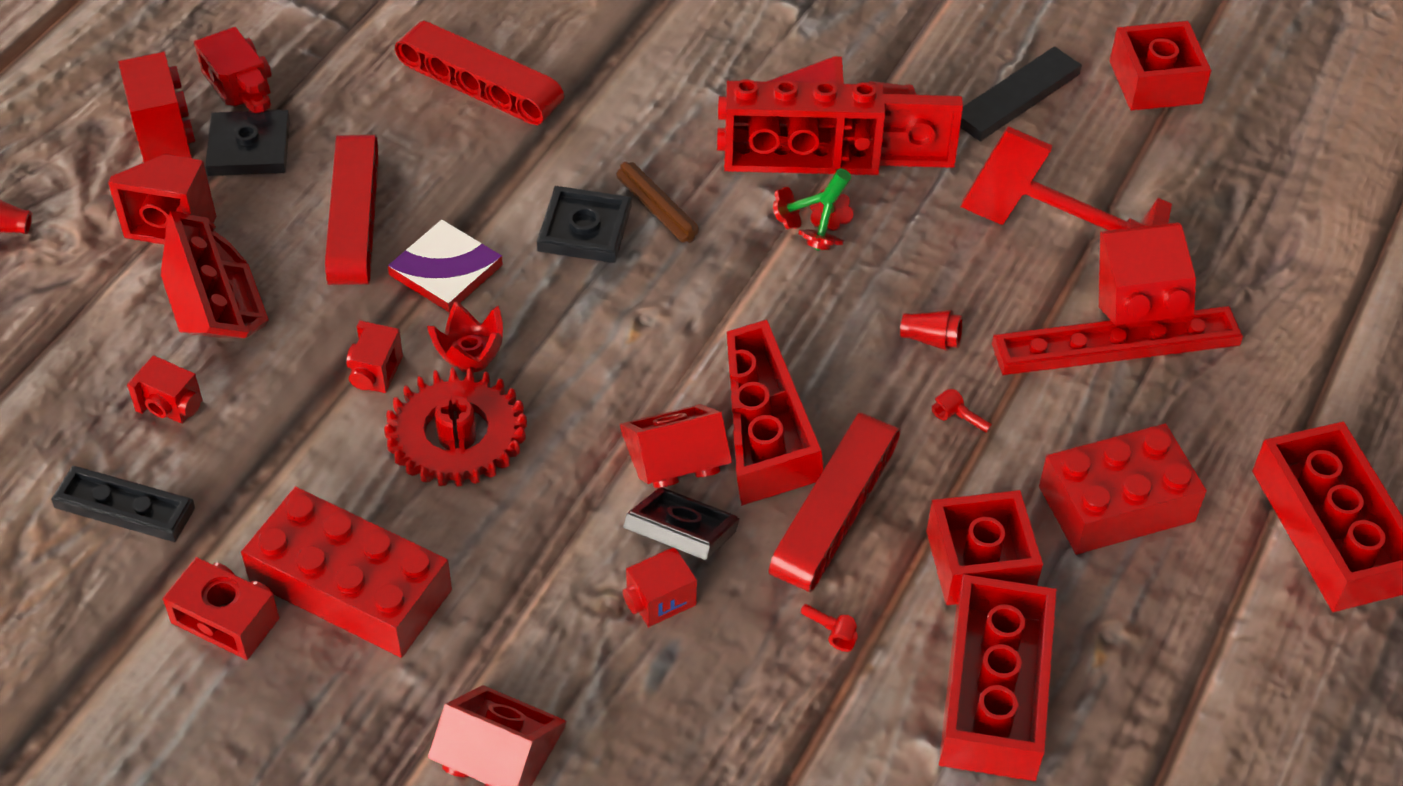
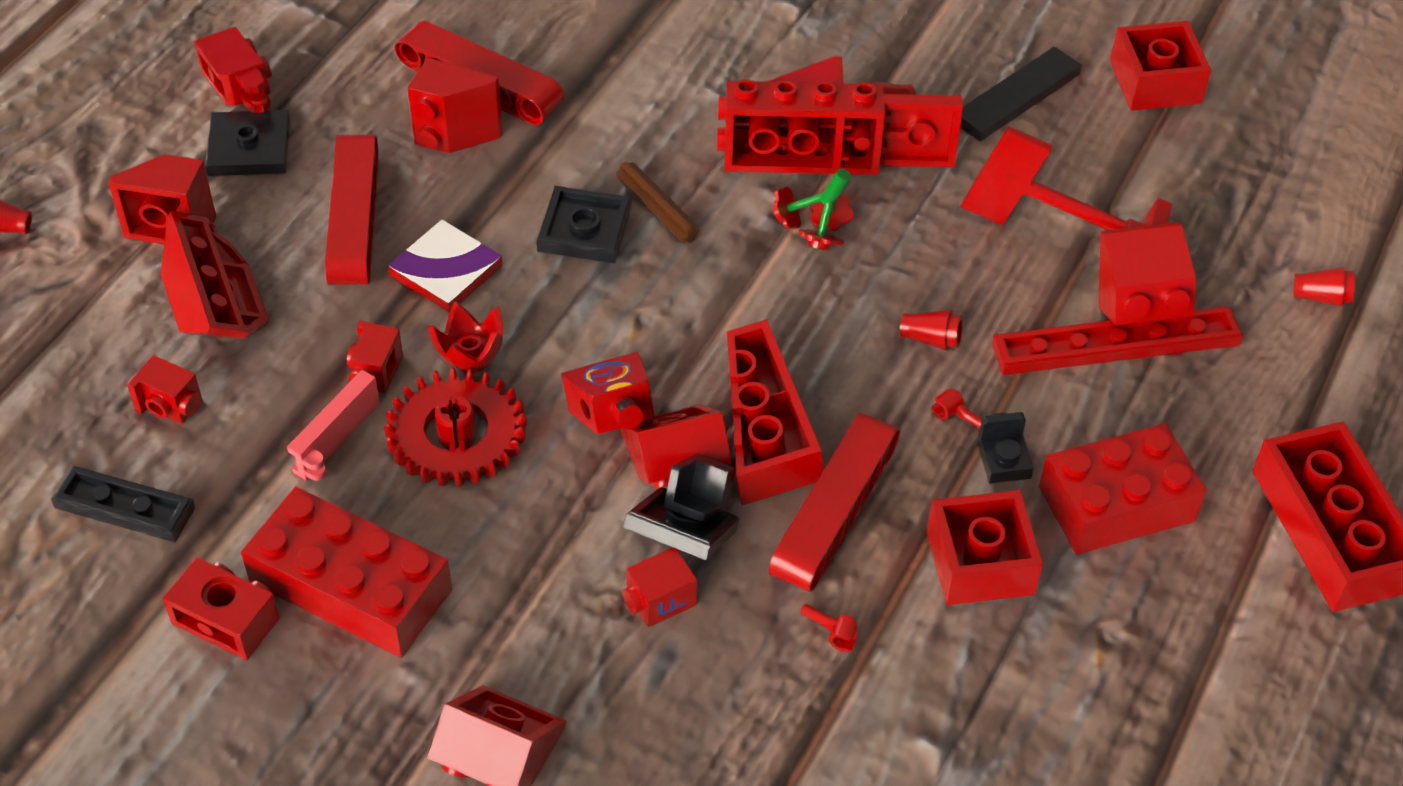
red brick [118,51,196,162] -> none
red brick [939,574,1057,781] -> none
none -> coral hinge [287,370,380,481]
none -> red slope [408,58,503,154]
none -> red torso [561,352,654,434]
none -> black panel [664,454,736,521]
none -> black bracket [977,412,1034,484]
none -> red cone [1293,267,1355,307]

